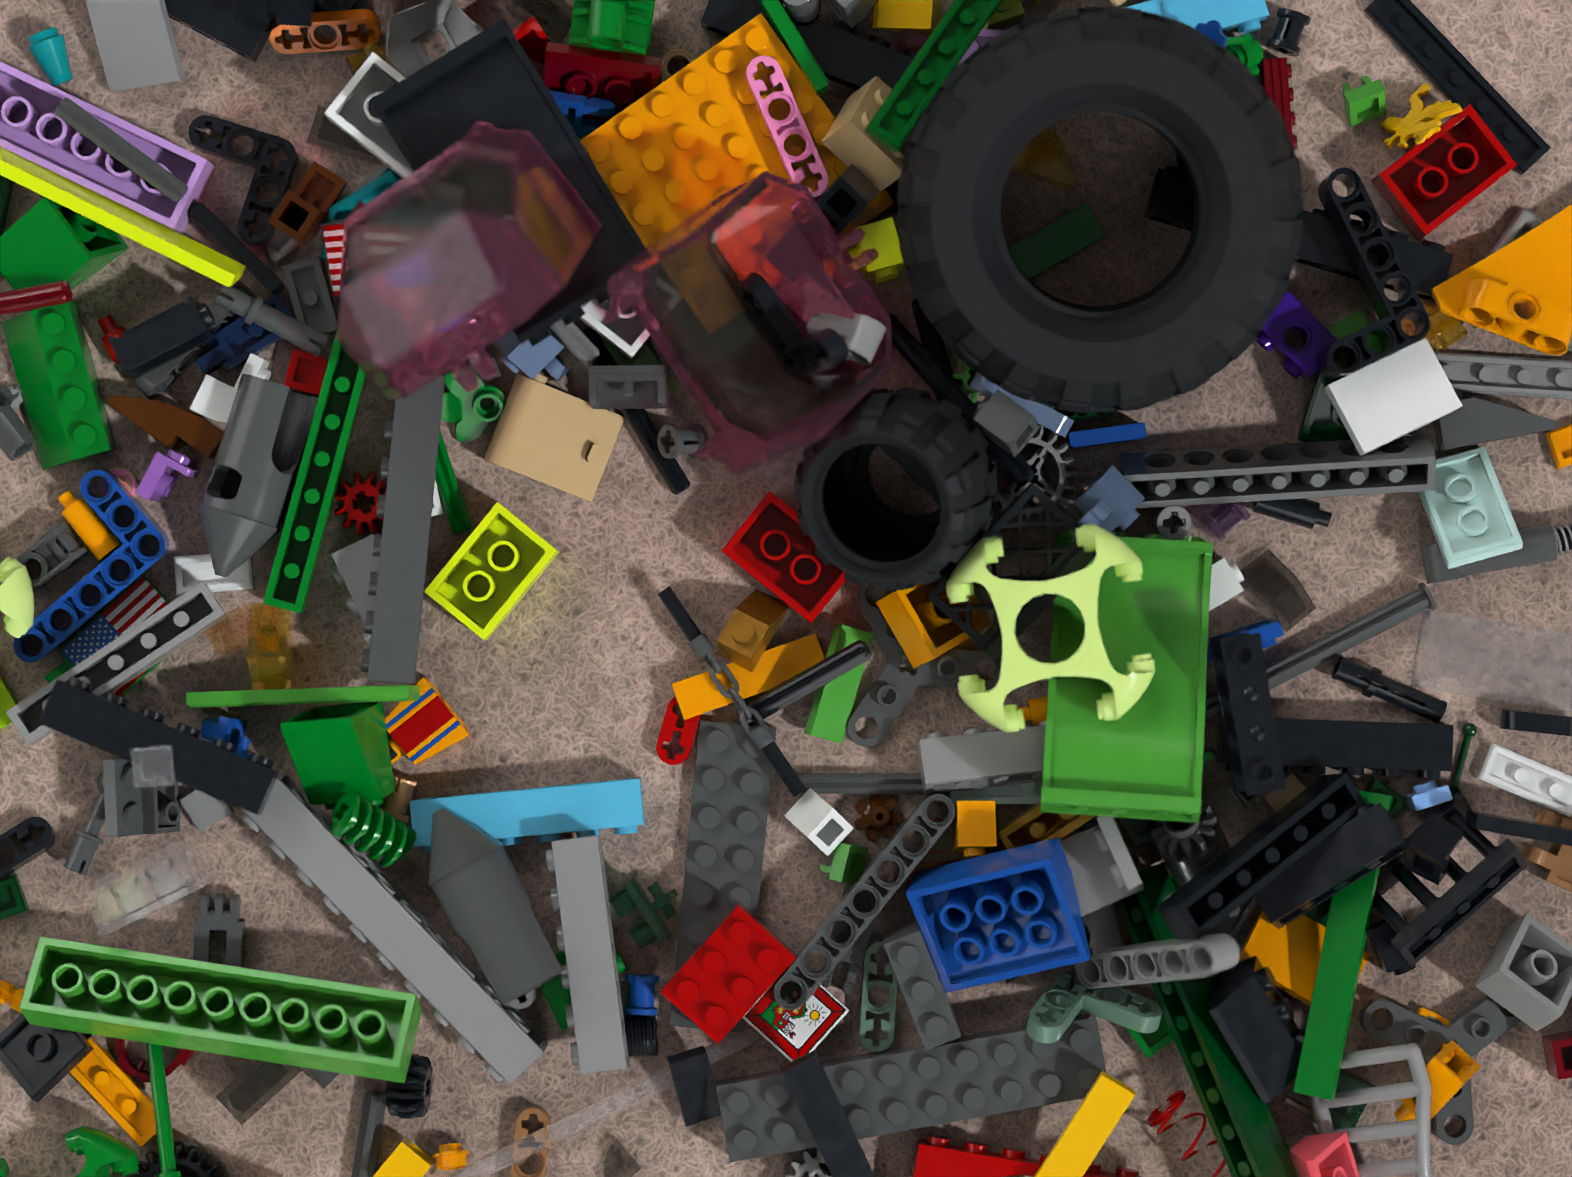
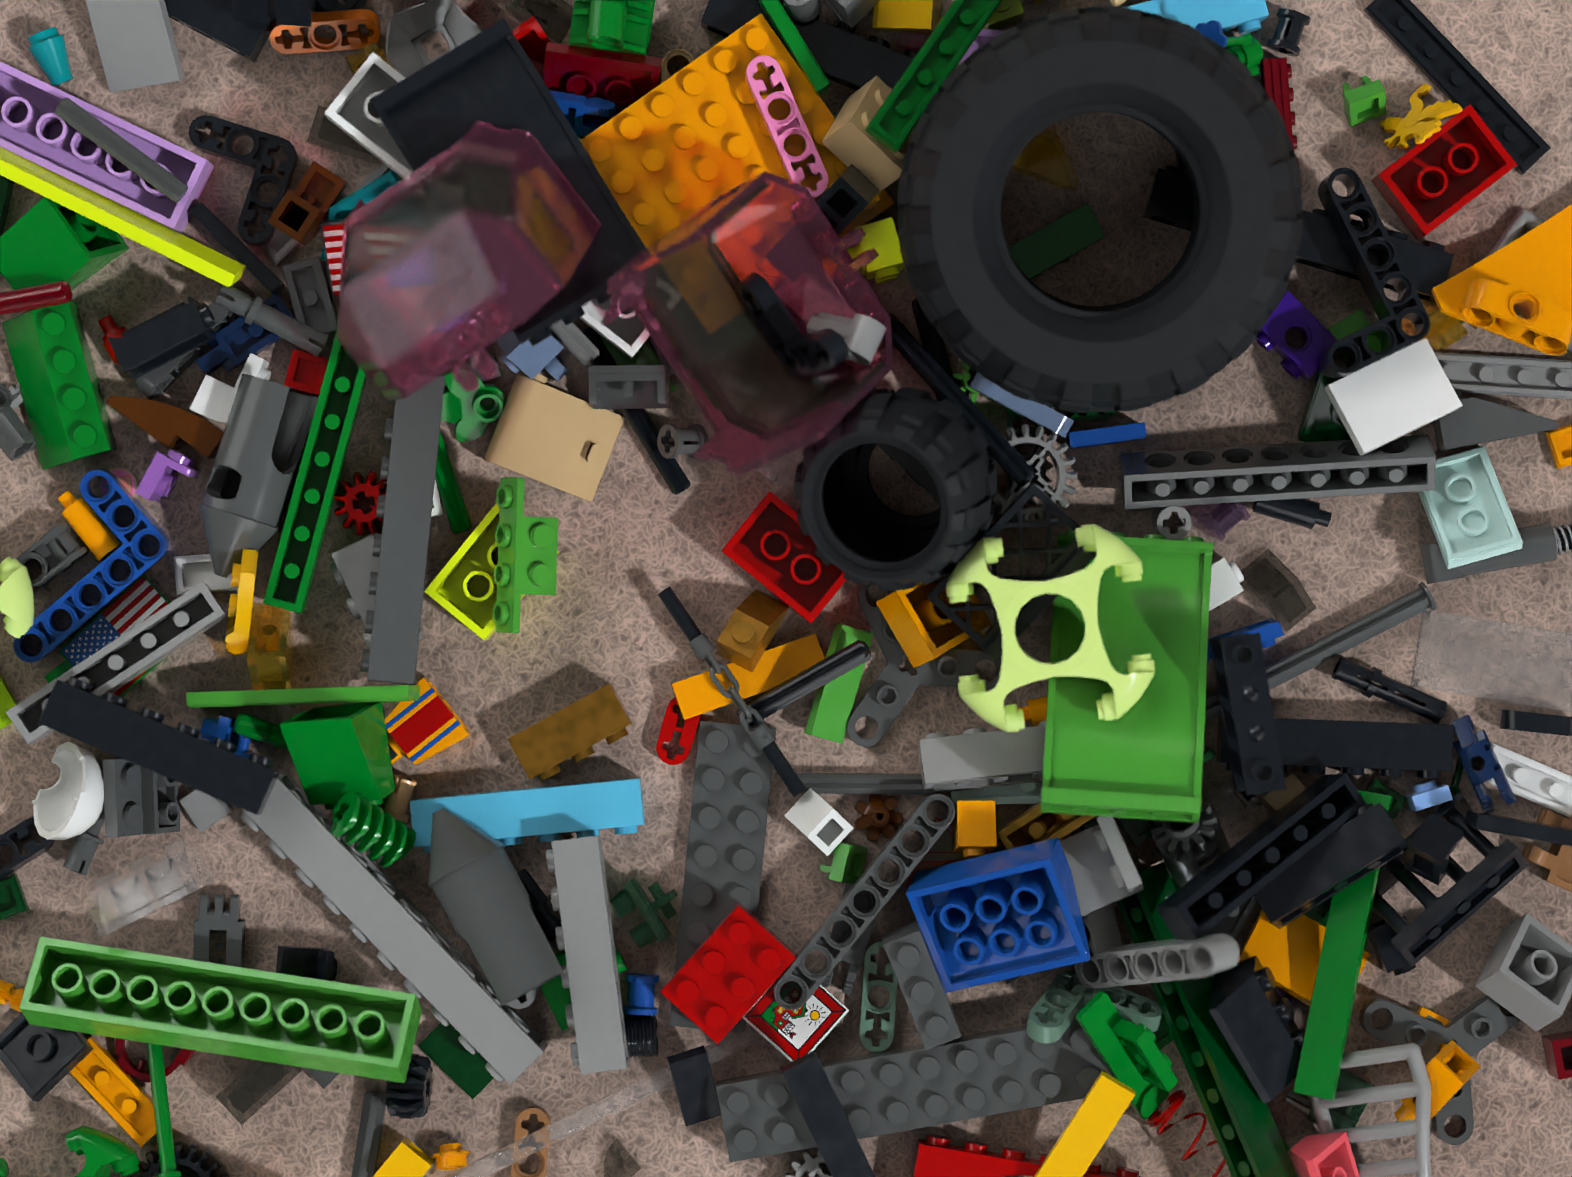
clear tile [130,745,176,789] -> none
dark grey brick [973,389,1039,458] -> none
sand blue brick [1074,465,1145,532] -> none
none -> white cylinder [31,742,105,840]
none -> yellow hinge [225,549,258,655]
none -> green piece [233,713,289,751]
none -> black bracket [276,945,337,981]
none -> dark green tile [418,1023,494,1099]
none -> bright green bracket [493,477,558,633]
none -> pearl gold brick [508,683,632,782]
none -> black axle [517,869,562,942]
none -> green bracket [1076,991,1179,1120]
none -> dark blue hinge [1452,715,1517,814]

